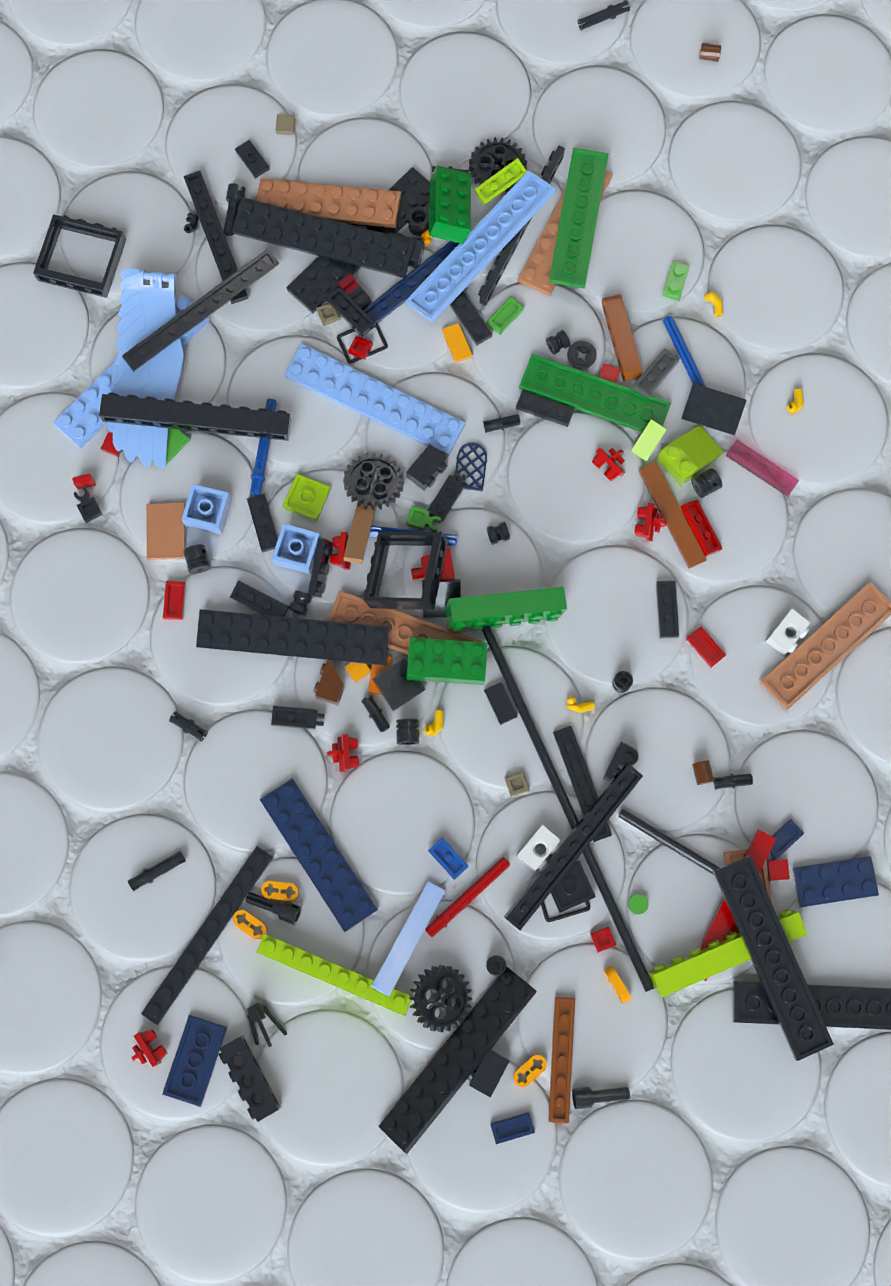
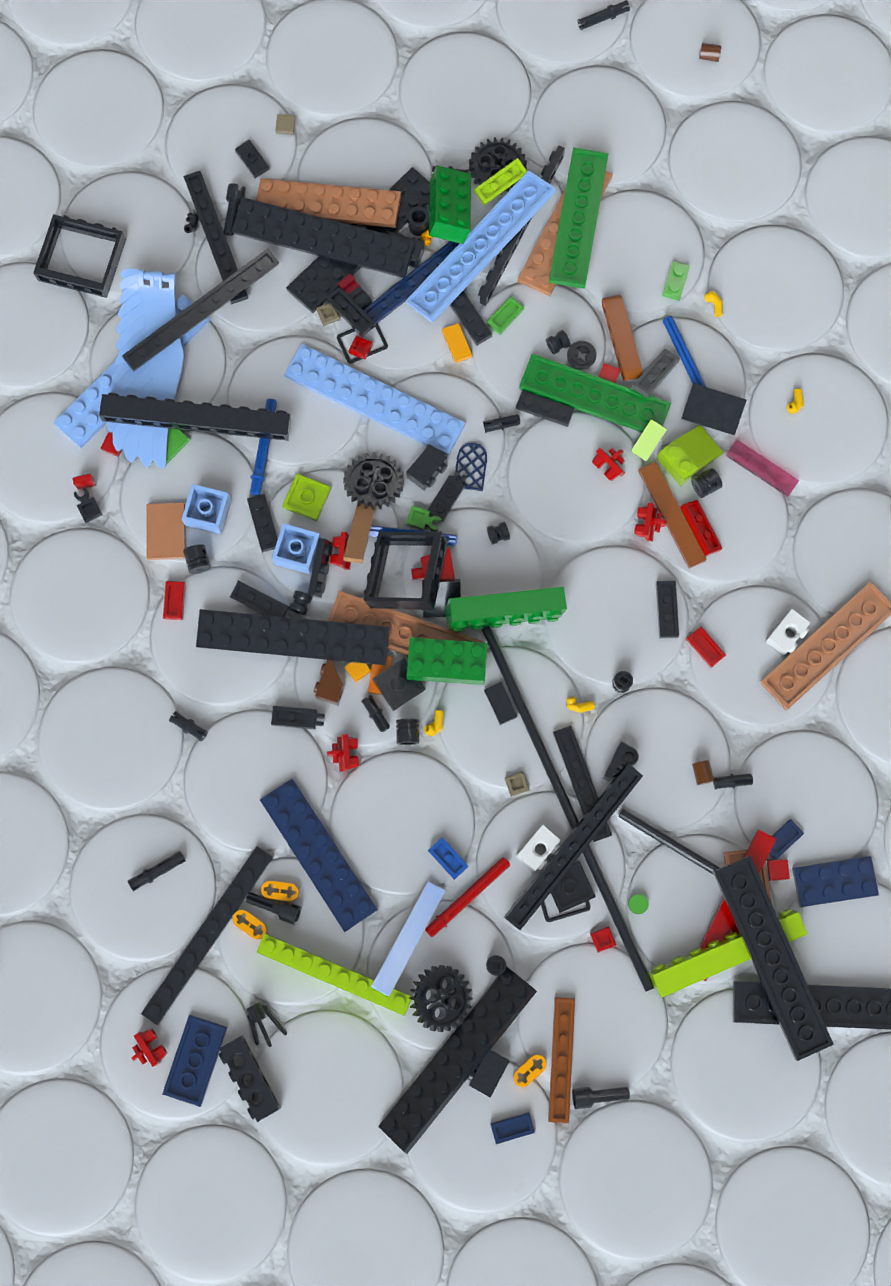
light orange beam [603,966,632,1004] -> none

